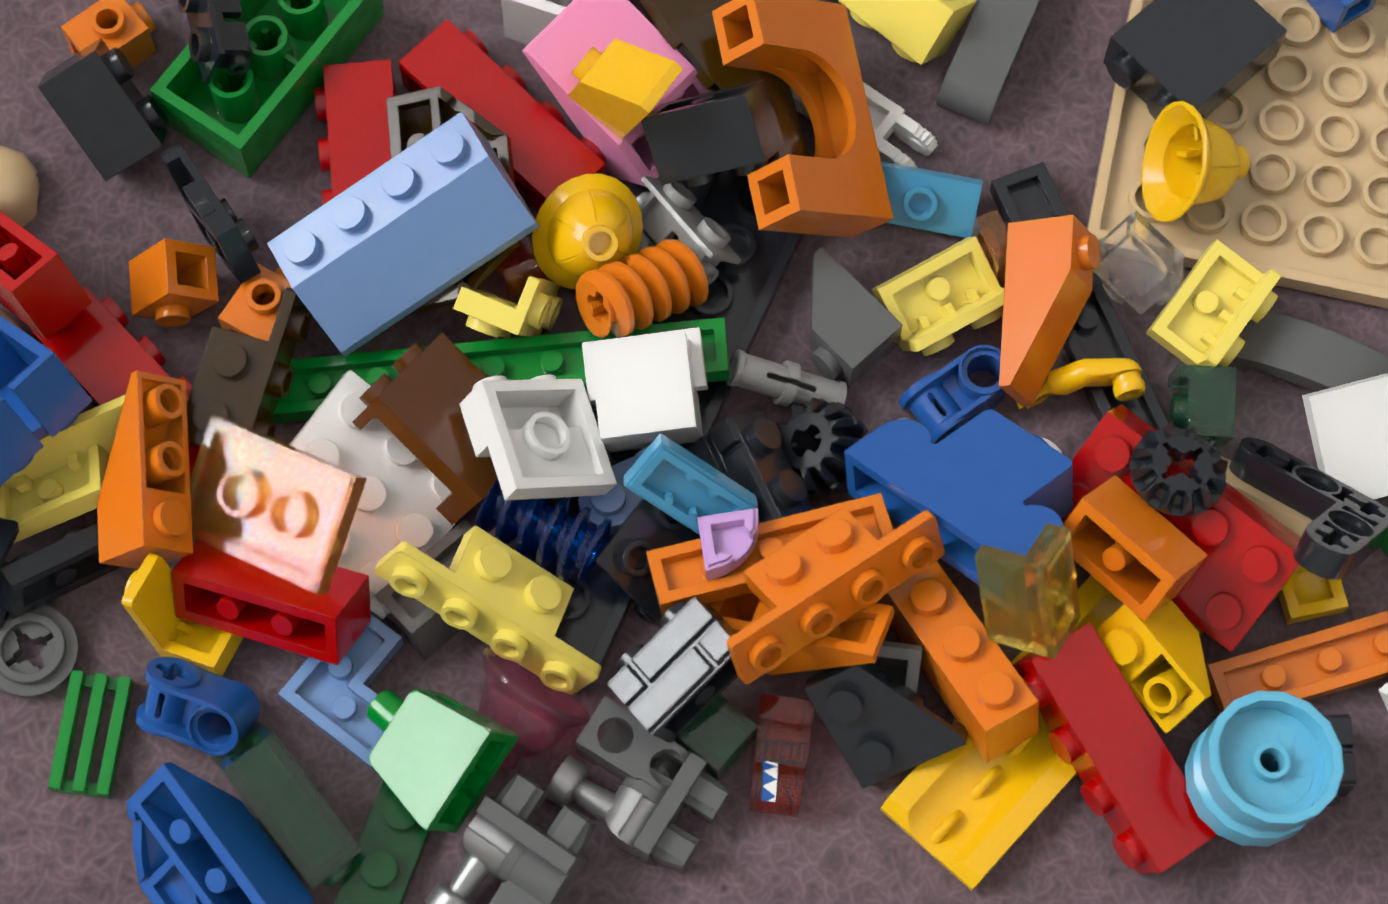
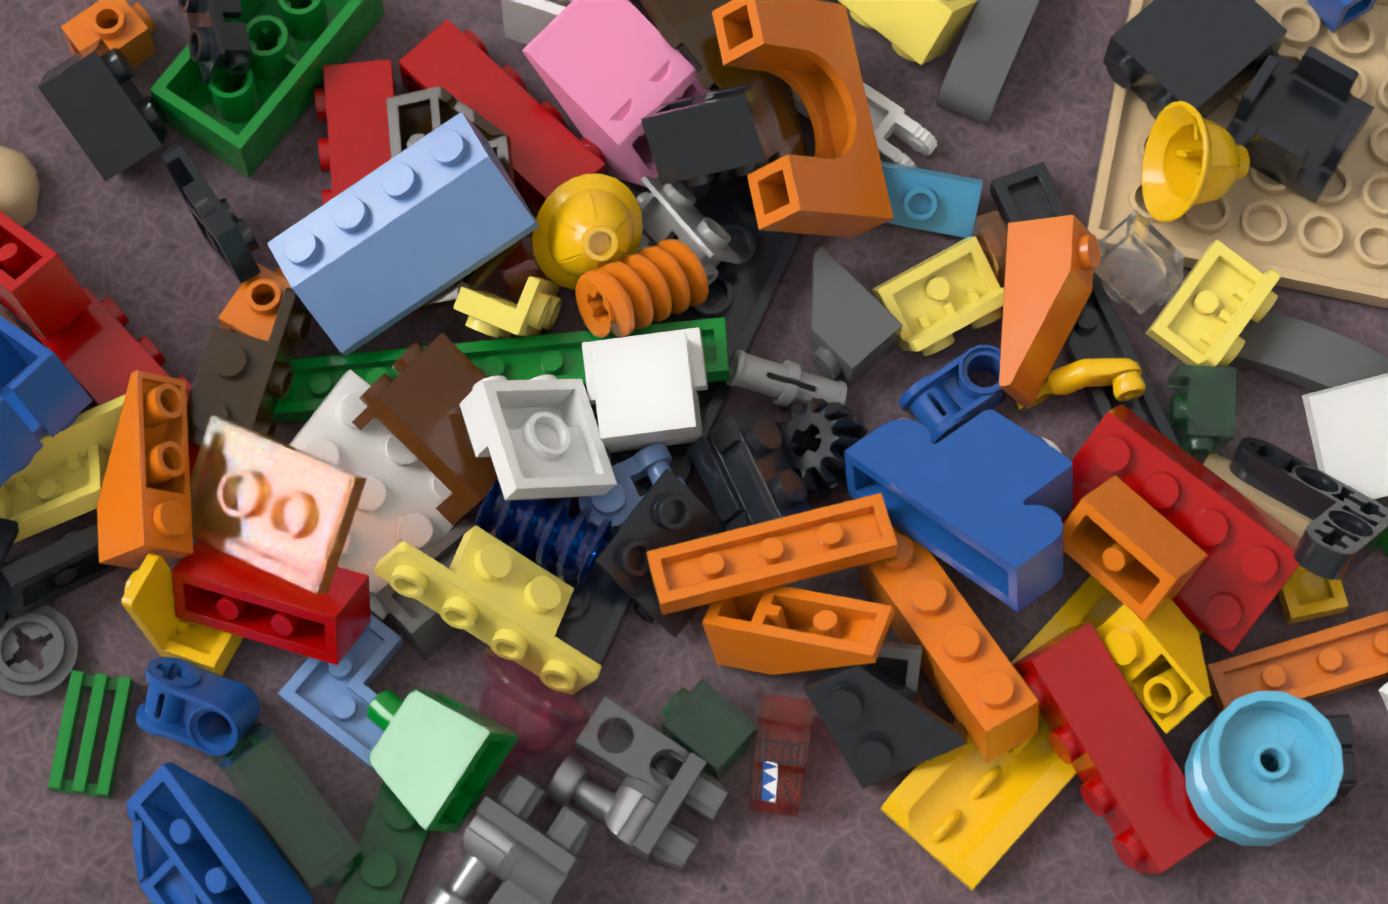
orange brick [129,238,219,327] -> none
yellow slope [568,38,684,140] -> none
brick [608,596,738,744] -> none
dark azure plate [623,433,758,535] -> none
lavender tile [697,508,759,581] -> none
orange bracket [726,507,945,684] -> none
clear yellow panel [975,523,1081,659] -> none
black gear [1130,422,1228,517] -> none
none -> black panel [1225,46,1374,203]

